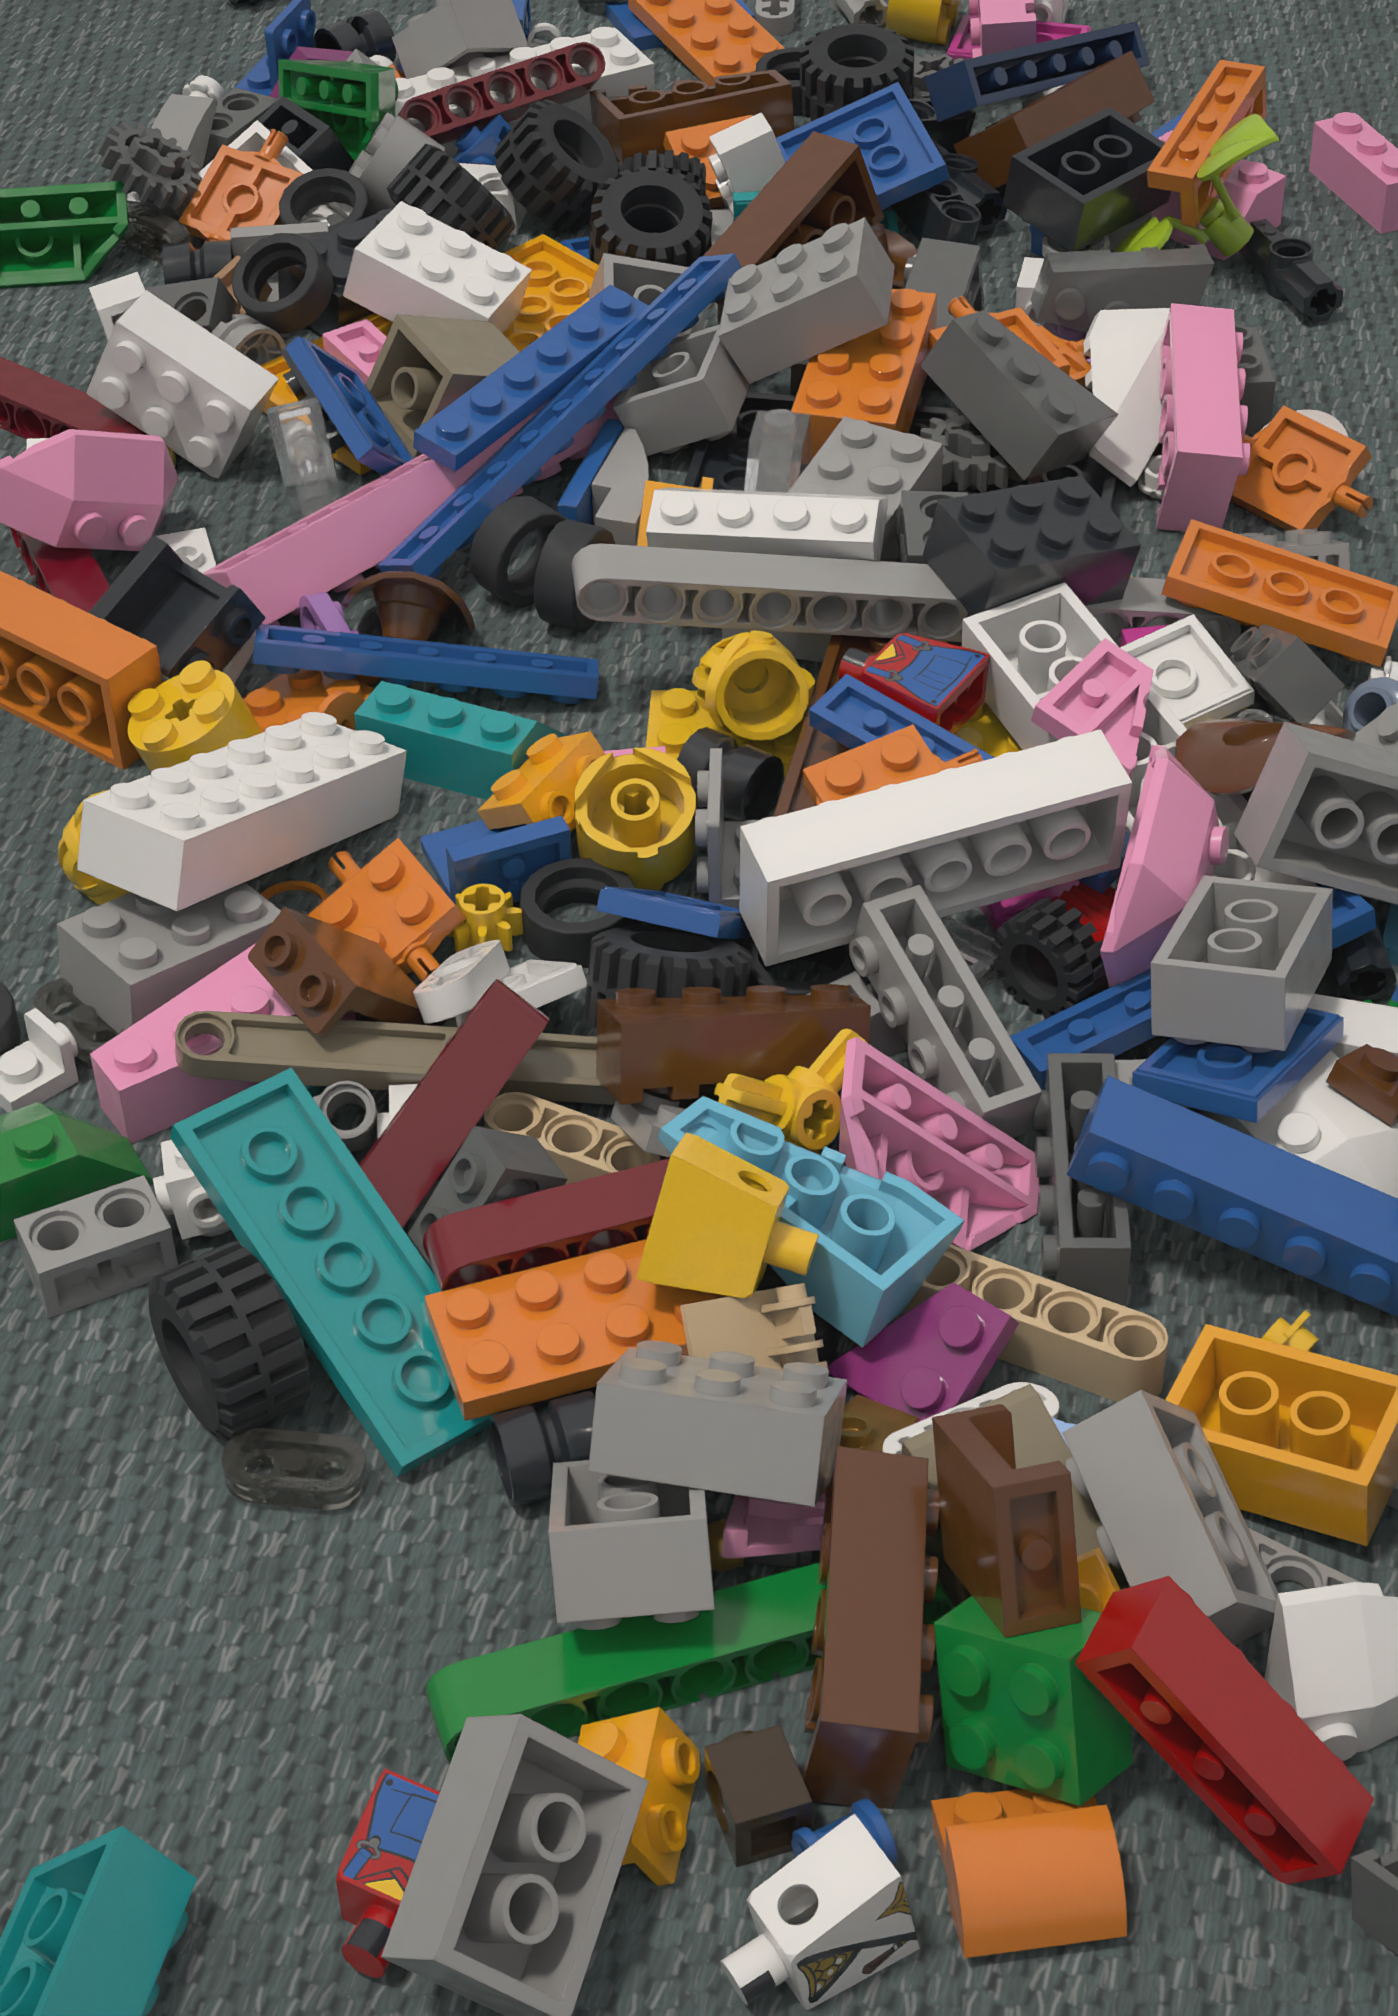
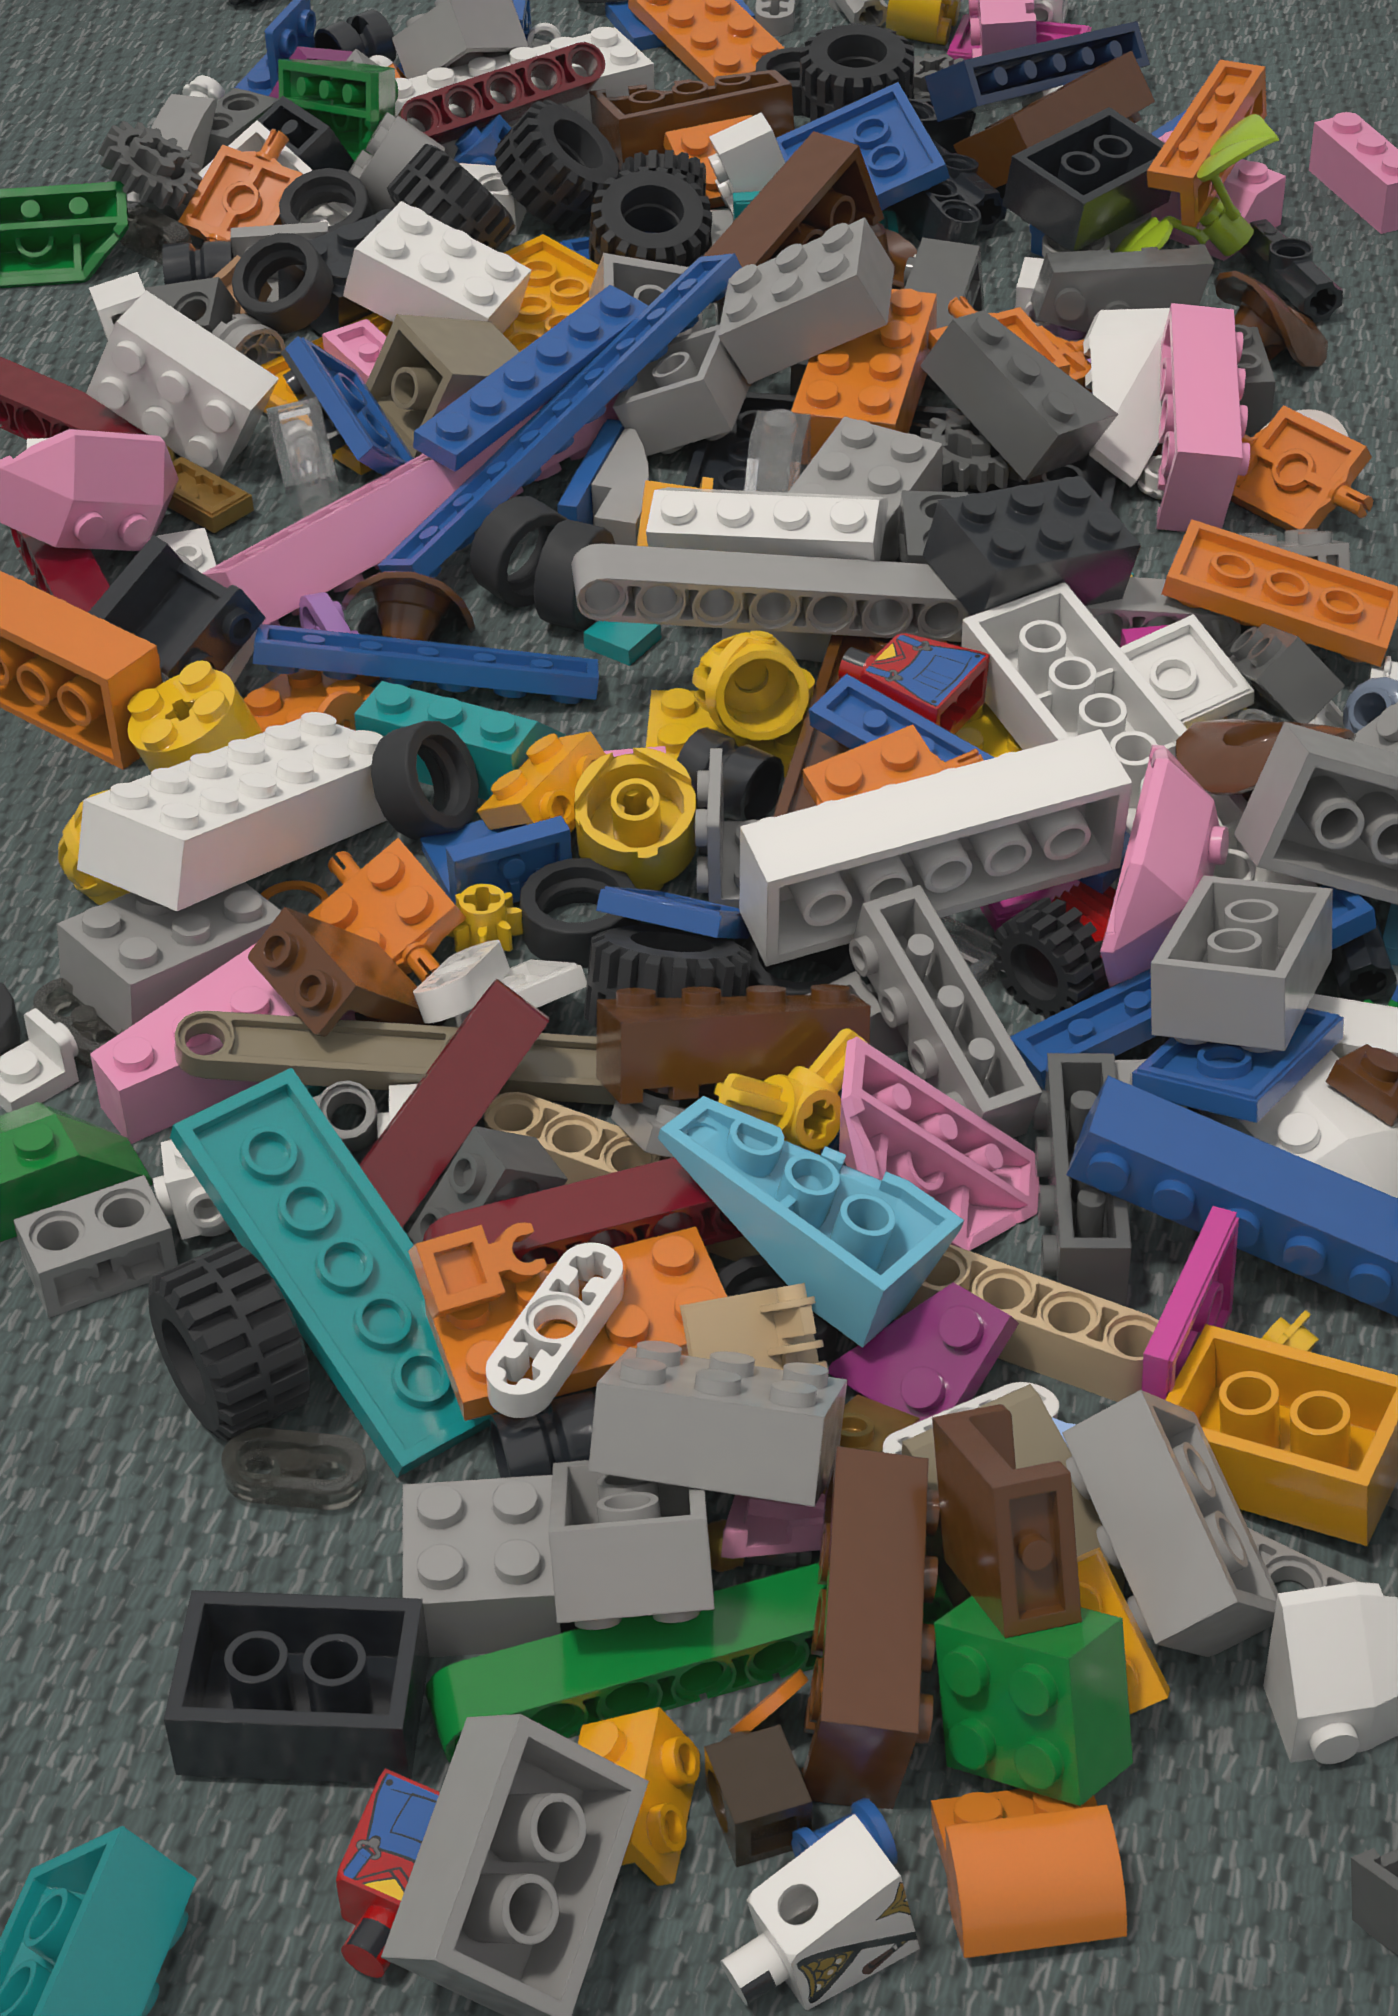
yellow torso [636,1132,819,1298] -> none
bright pink wing [1031,638,1154,779] -> none
red brick [1075,1576,1374,1884] -> none
none -> black brick [164,1590,430,1783]
none -> pearl gold plate [168,457,254,533]
none -> black tyre [371,721,479,840]
none -> light grey brick [403,1475,561,1657]
none -> orange plate [408,1222,547,1319]
none -> white beam [486,1243,624,1418]
none -> teal tile [584,621,662,666]
none -> orange wheel [729,1669,809,1734]
none -> dark pink tile [1142,1206,1239,1400]
none -> reddish brown hat [1214,271,1328,368]

